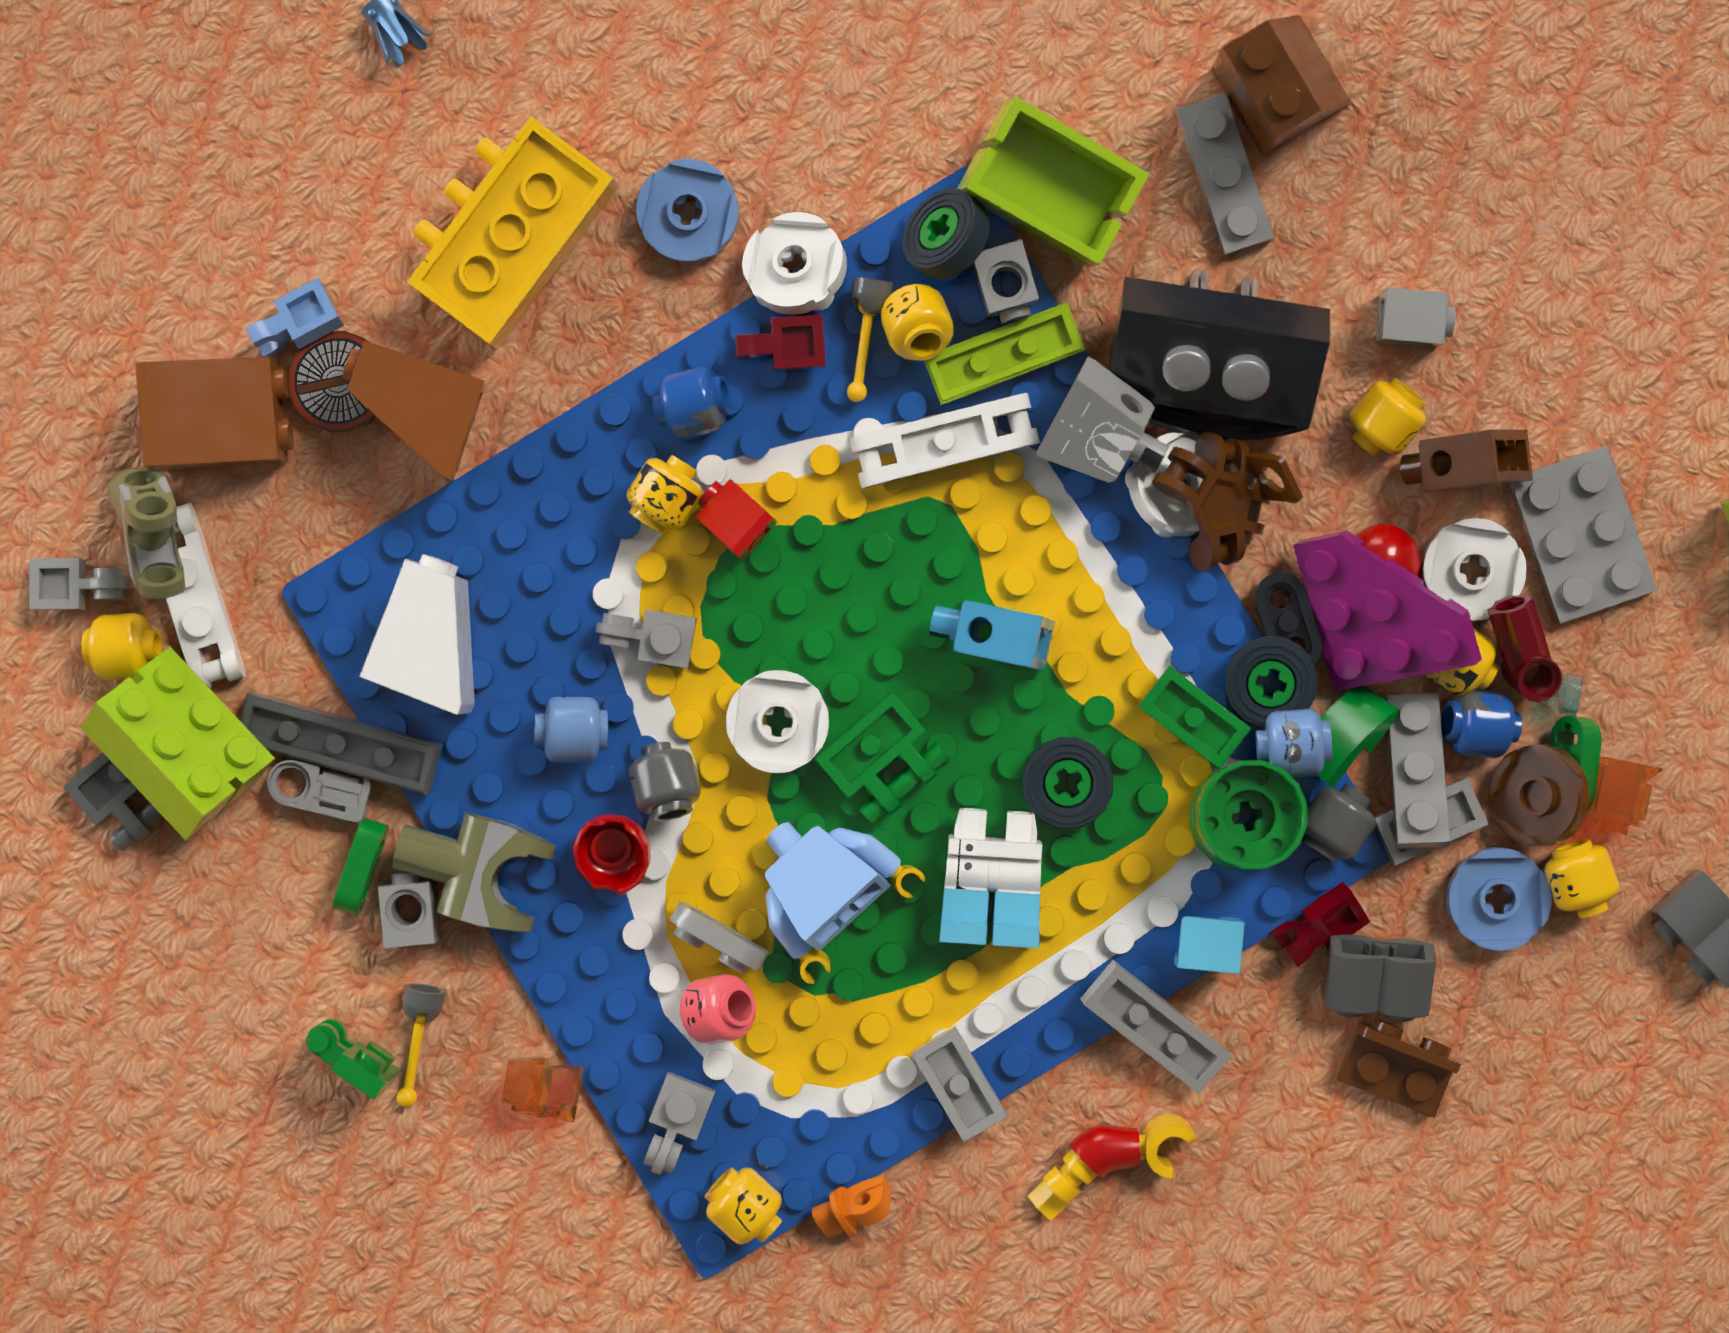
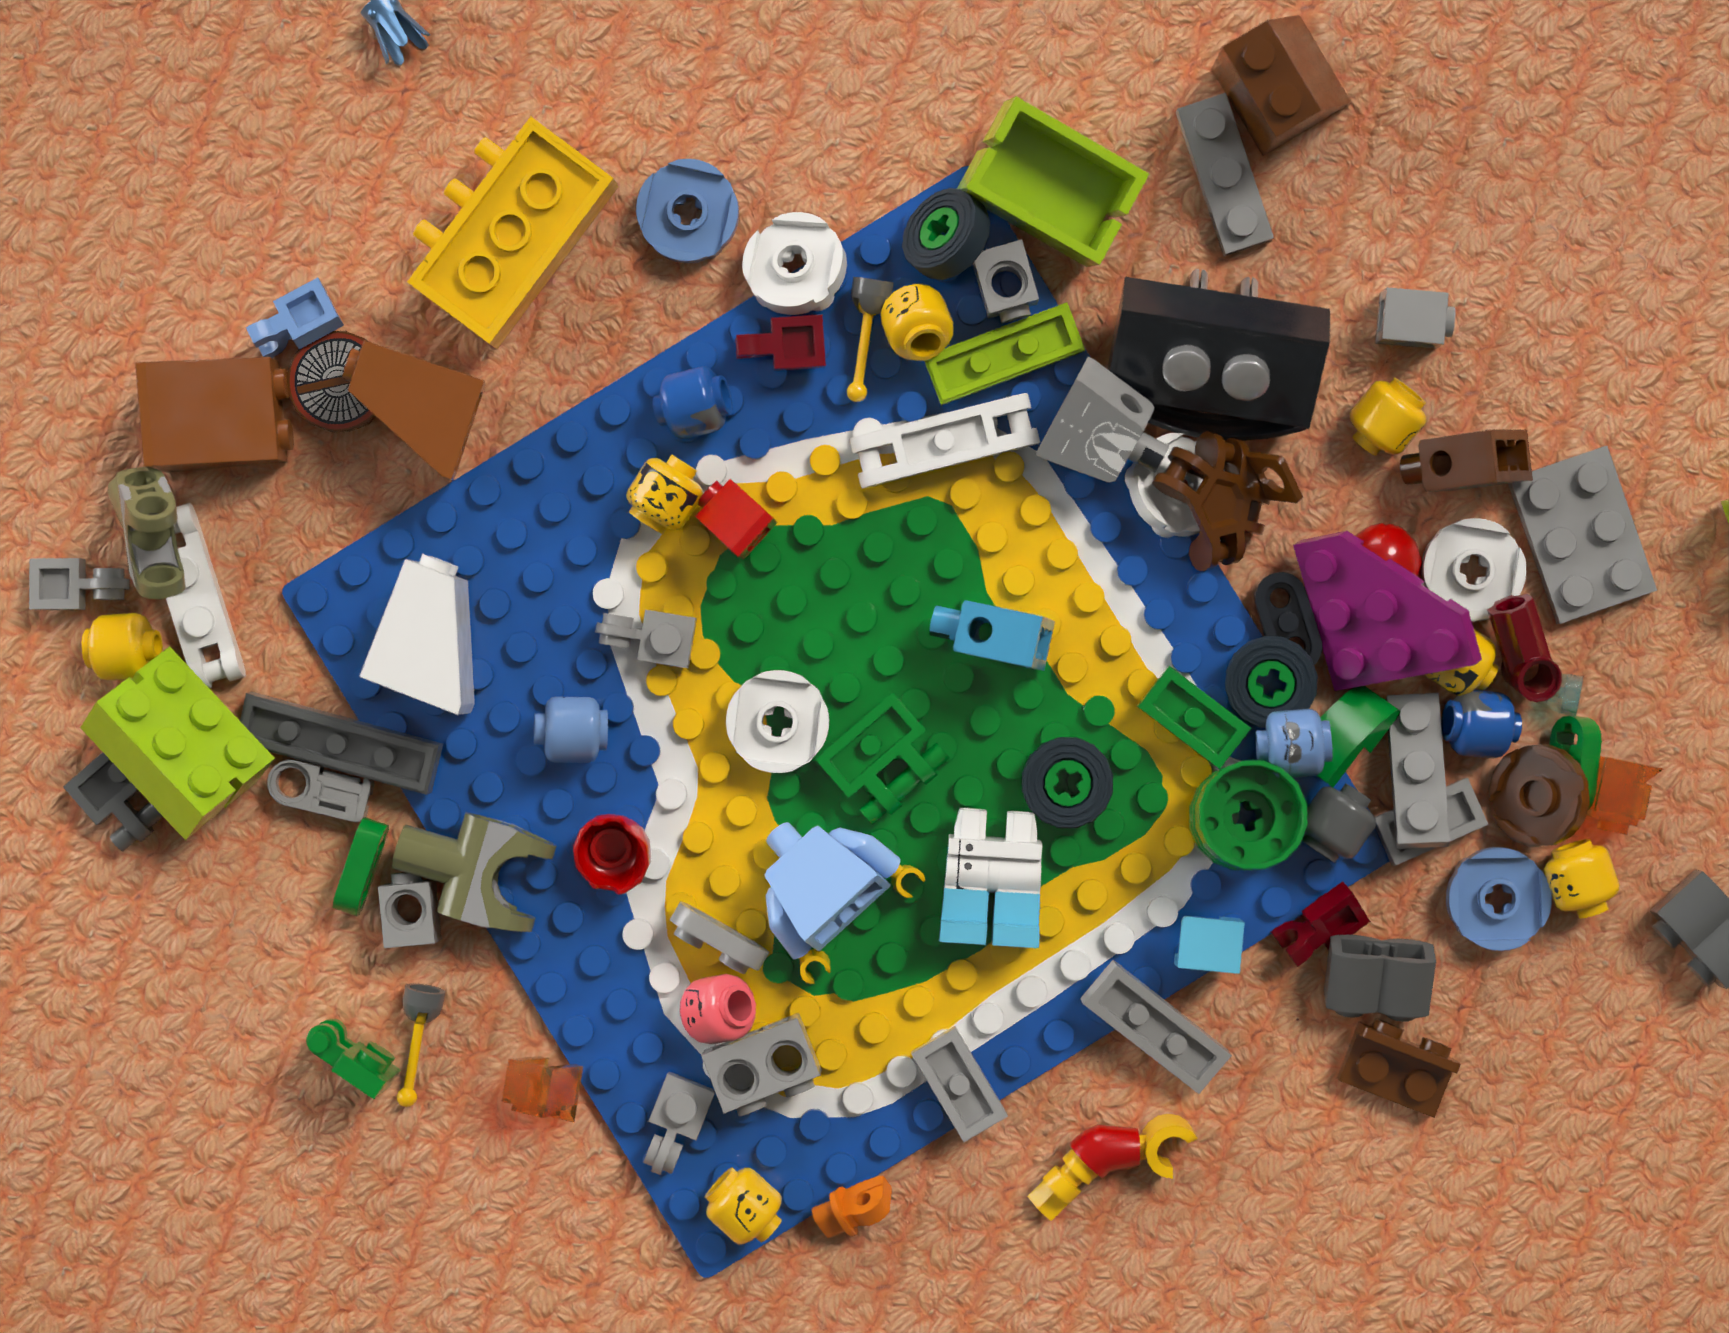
dark grey head [628,742,701,822] -> none
none -> light grey brick [701,1013,822,1116]

